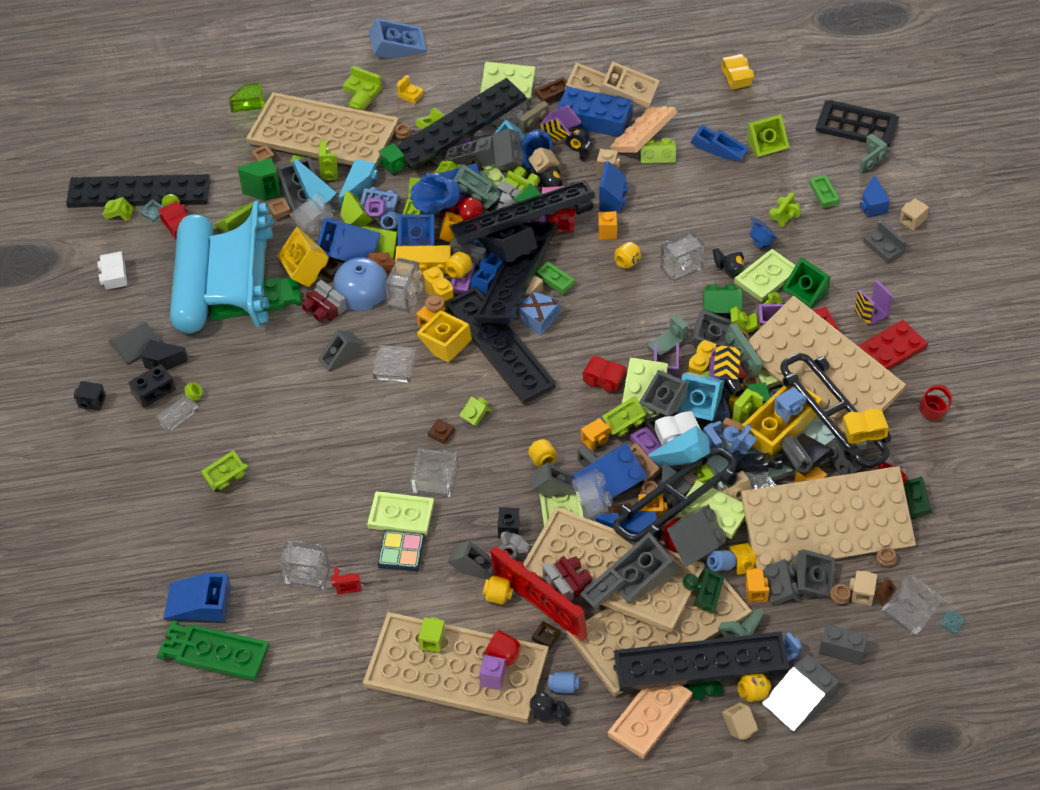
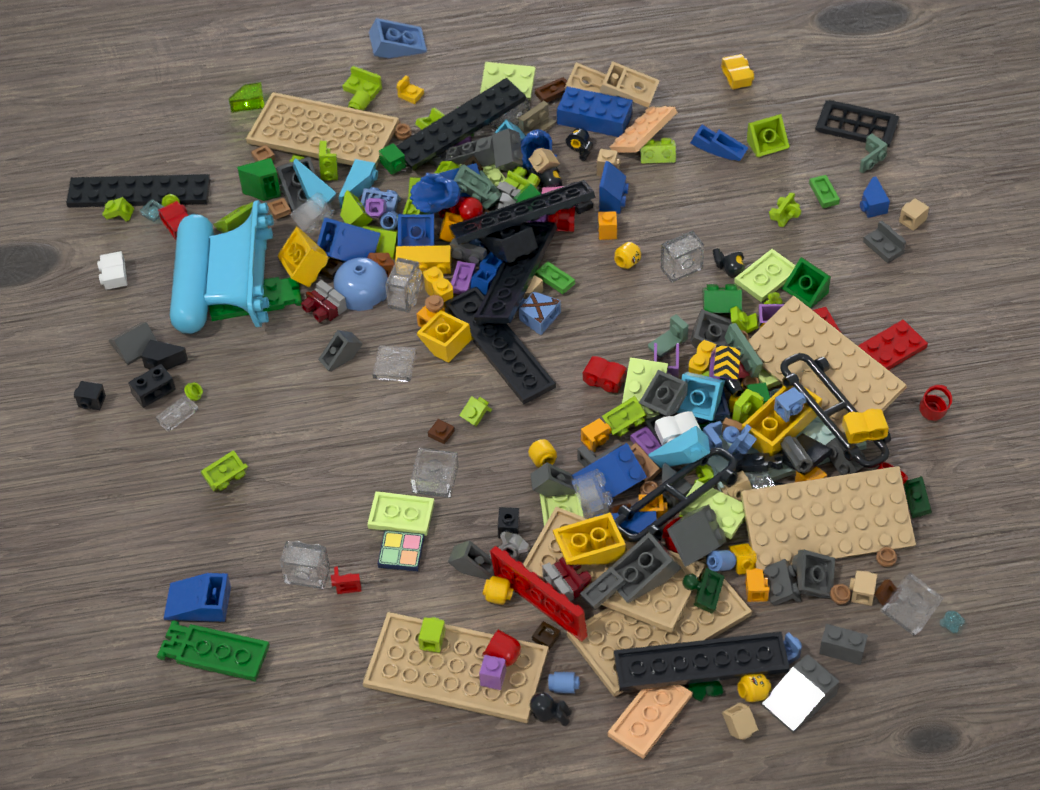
yellow head [445,252,473,279] -> none
piece [539,105,581,143] -> none
sand green bracket [718,609,764,638] -> none
blue piece [749,217,779,248] -> none
medium lavender piece [855,280,893,326] -> none
none -> yellow slope [552,512,625,565]

